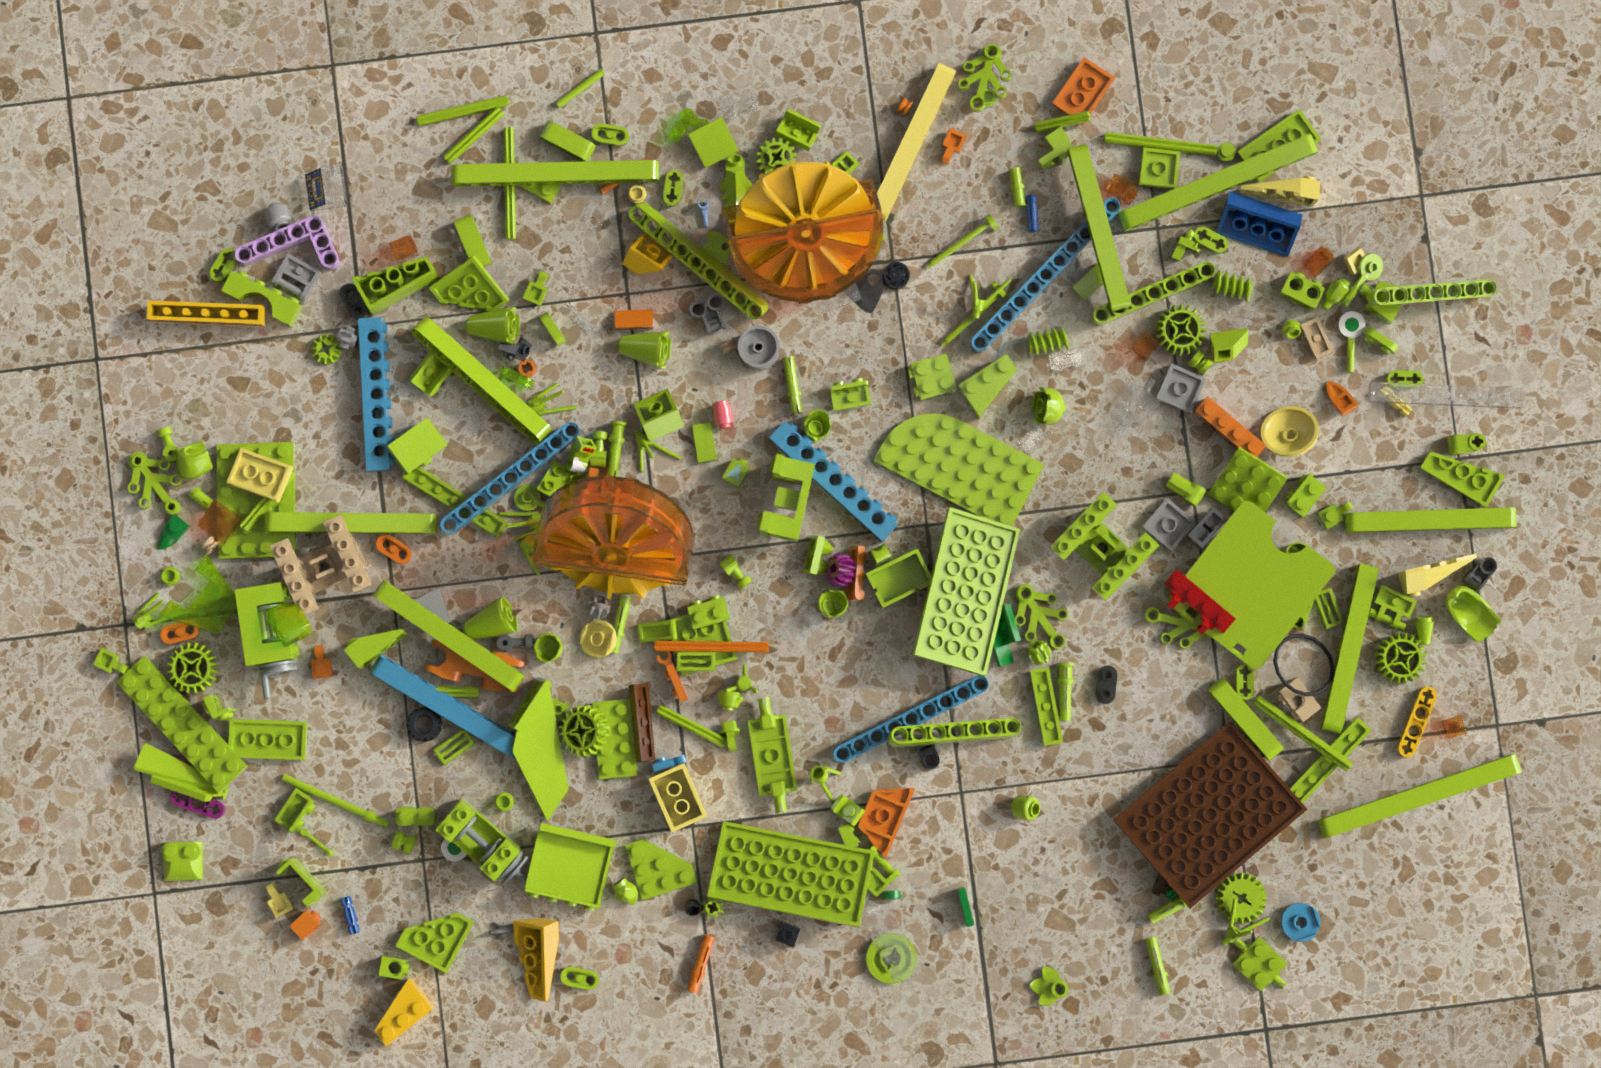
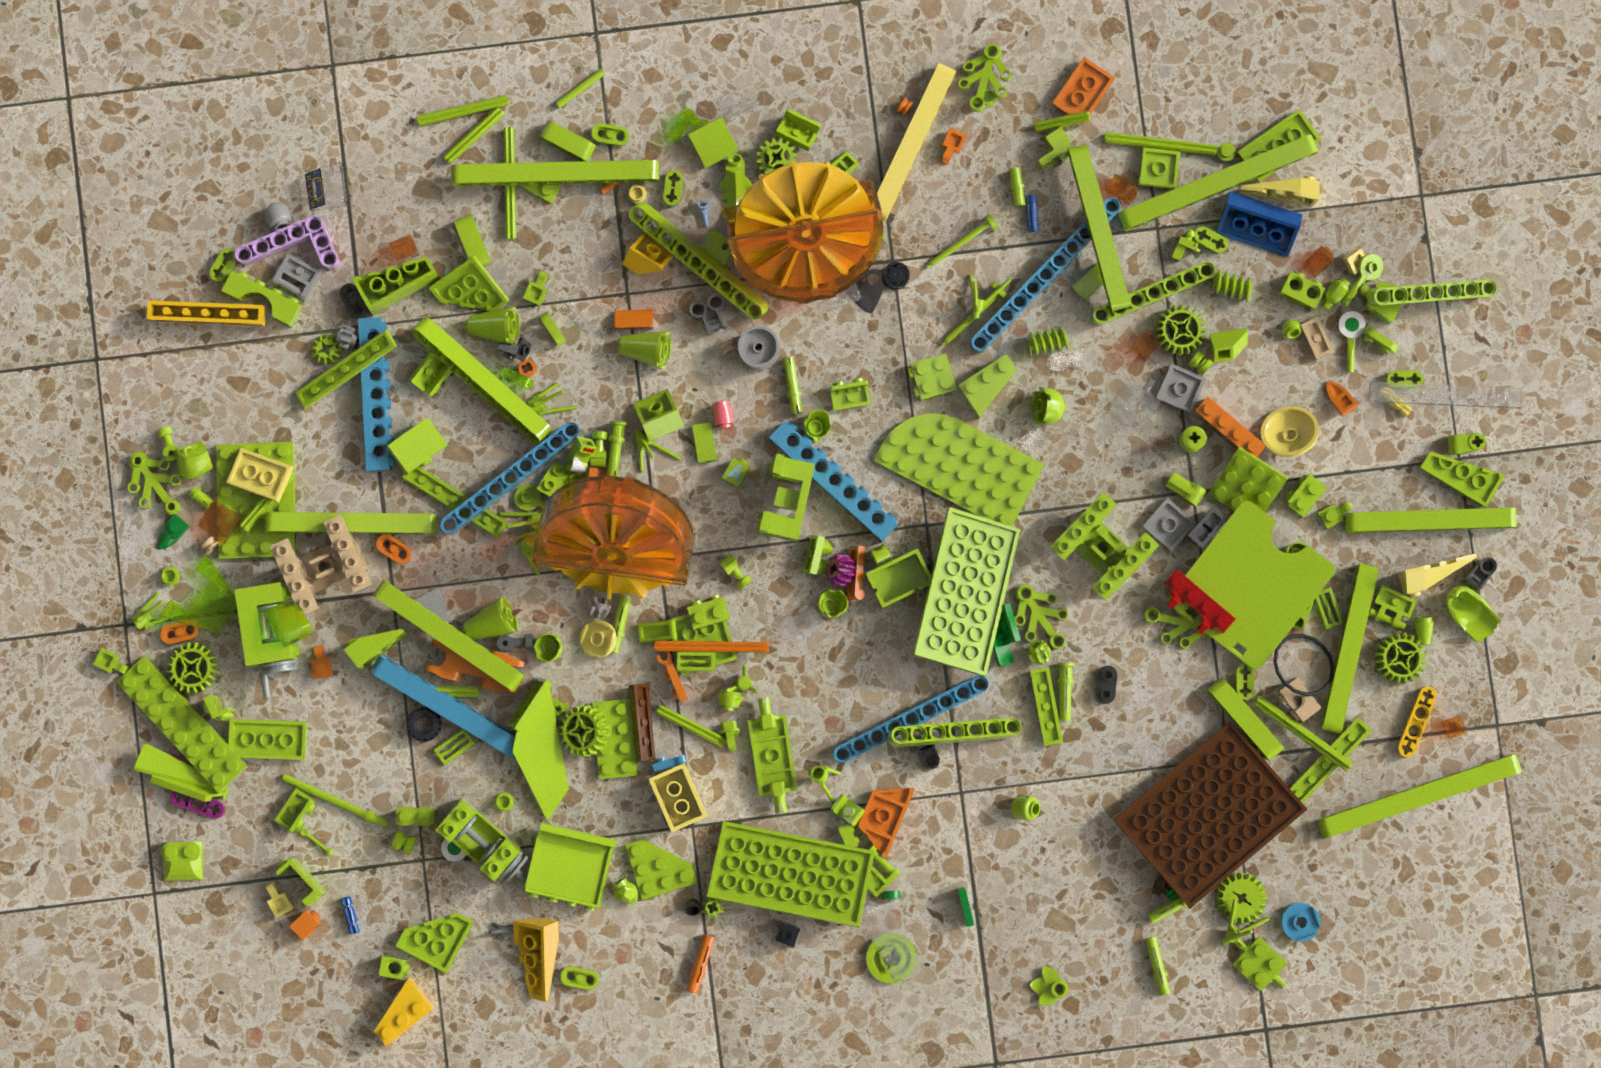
none -> lime tile [295,330,397,409]
none -> lime piece [1179,426,1207,454]

